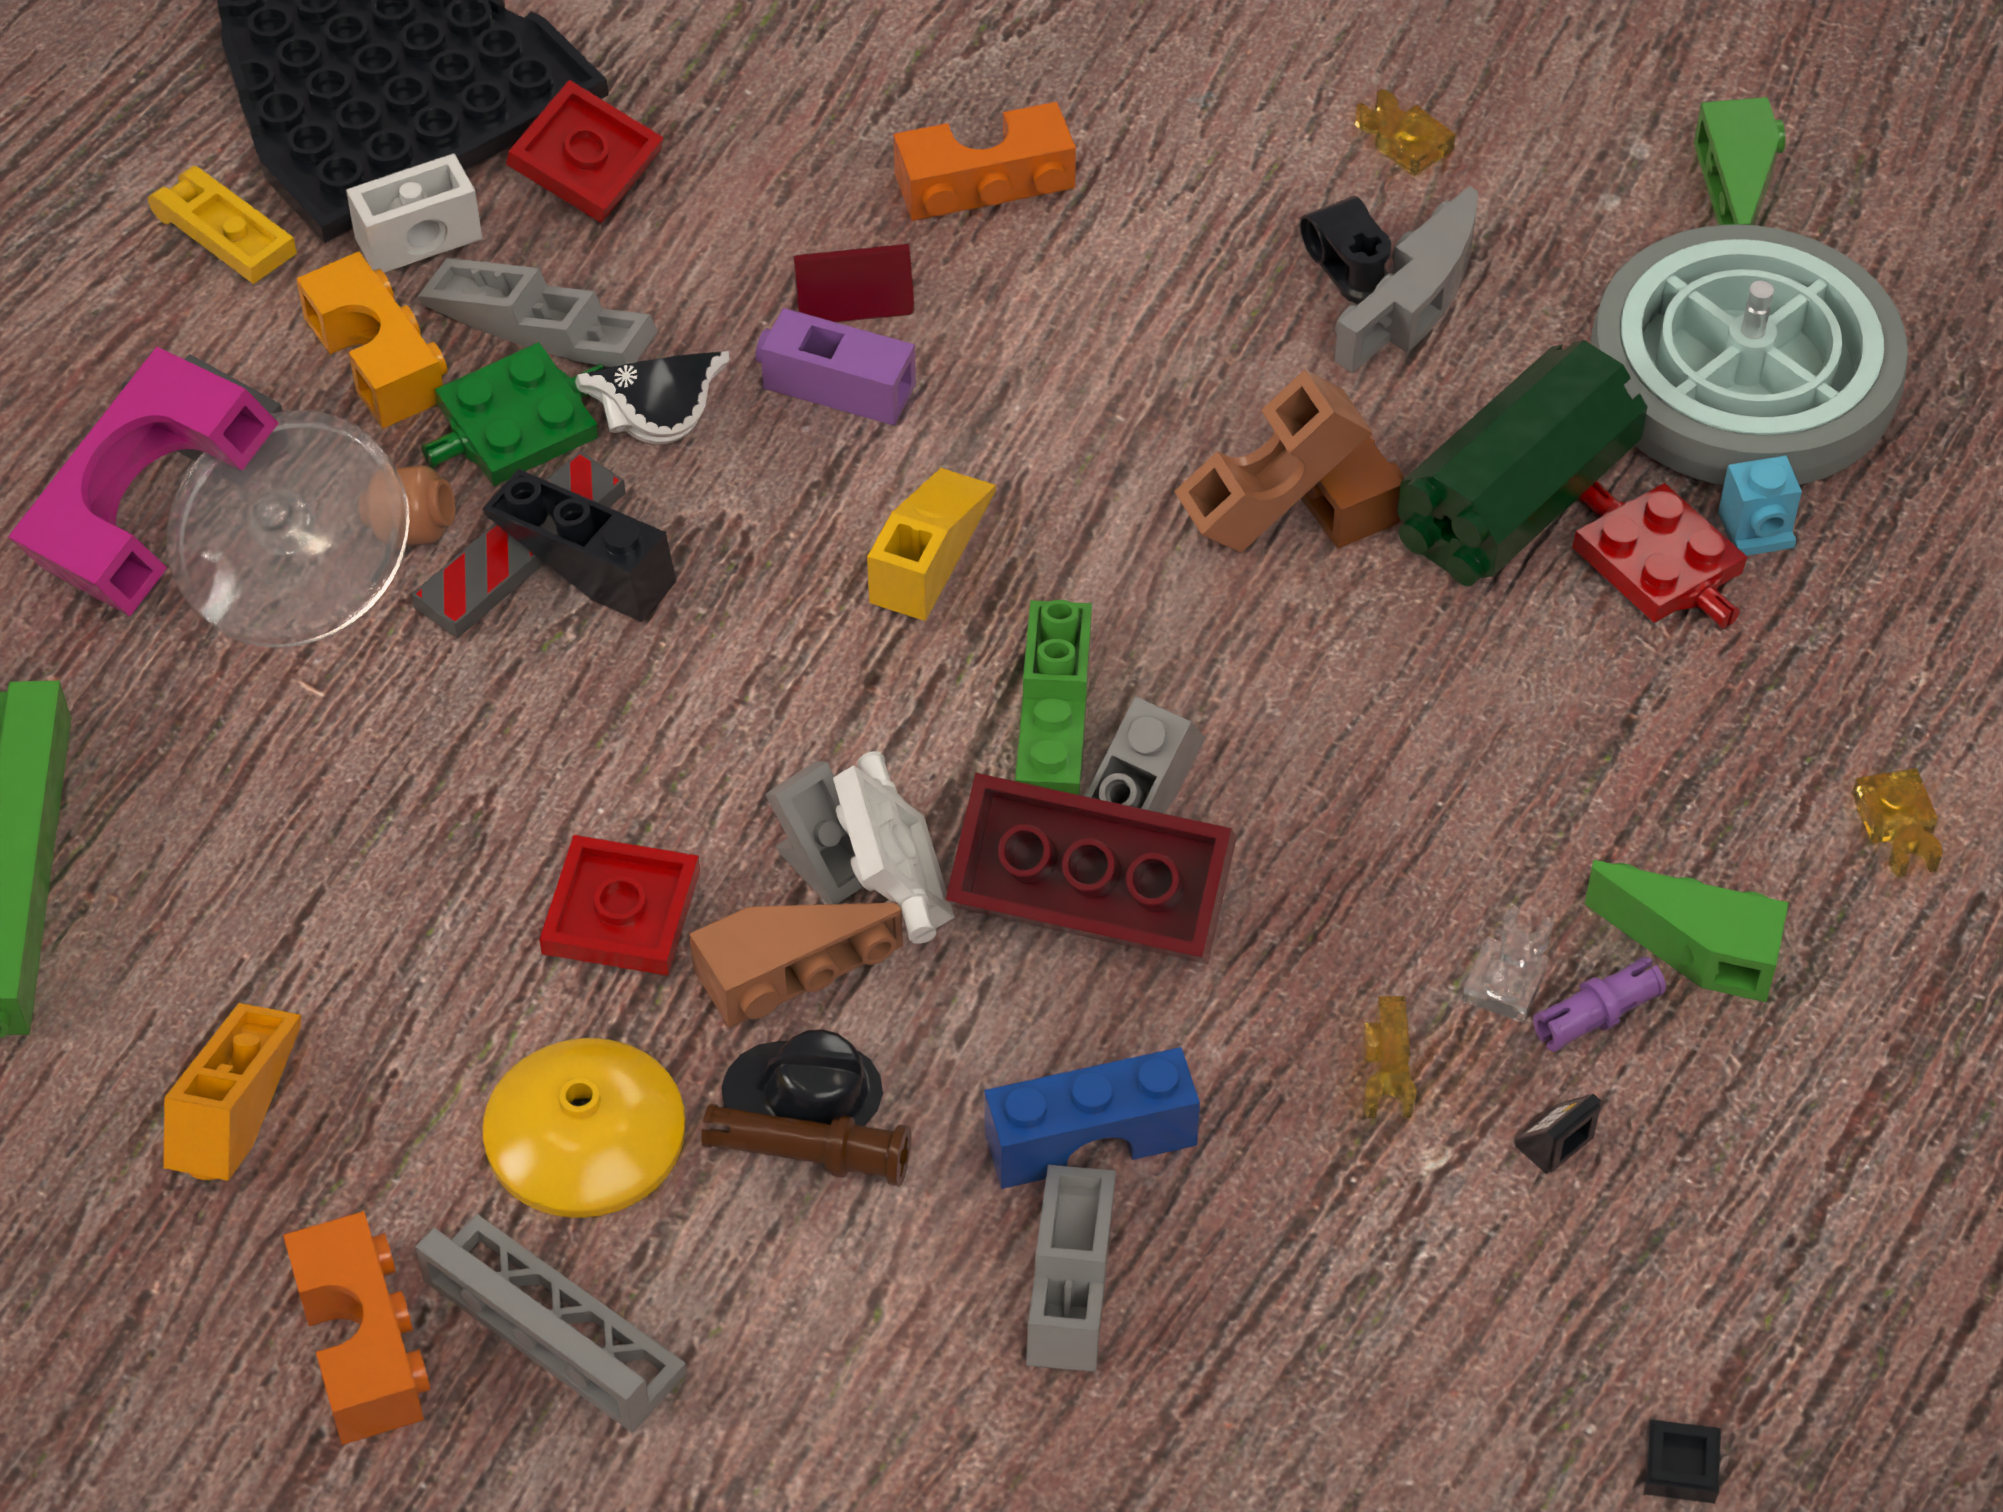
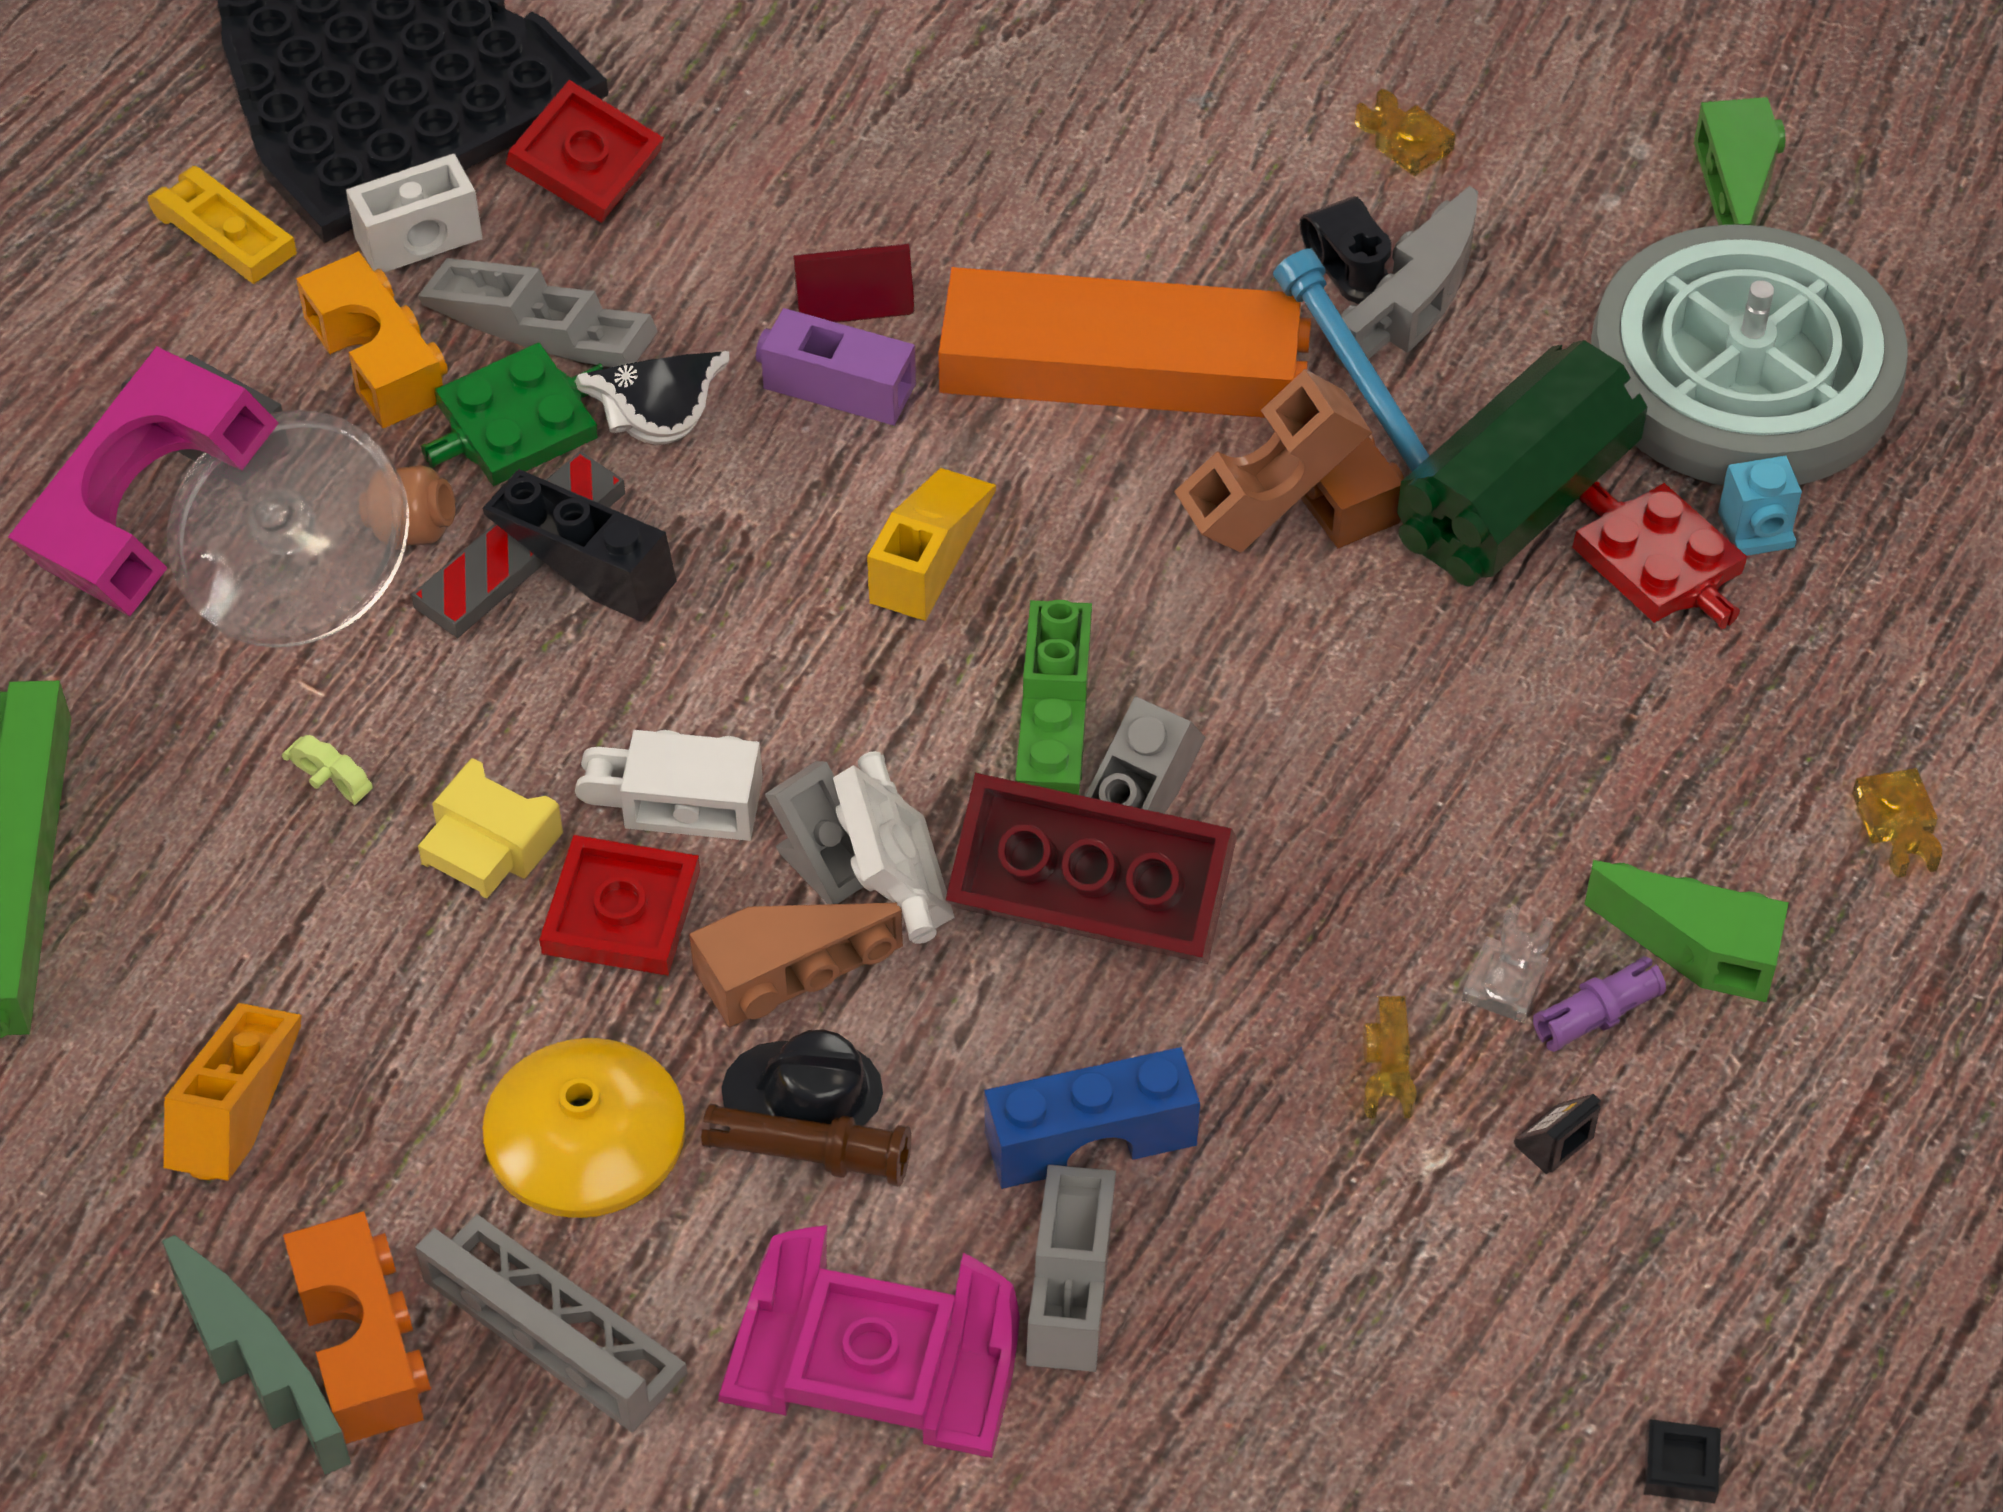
orange arch [893,101,1076,221] -> none
none -> sand green slope [162,1235,351,1475]
none -> yellowish green piece [281,735,373,806]
none -> light yellow piece [418,758,563,899]
none -> white brick [575,730,763,841]
none -> dark pink piece [718,1225,1020,1458]
none -> orange brick [938,267,1311,418]
none -> dark azure piece [1273,248,1429,472]

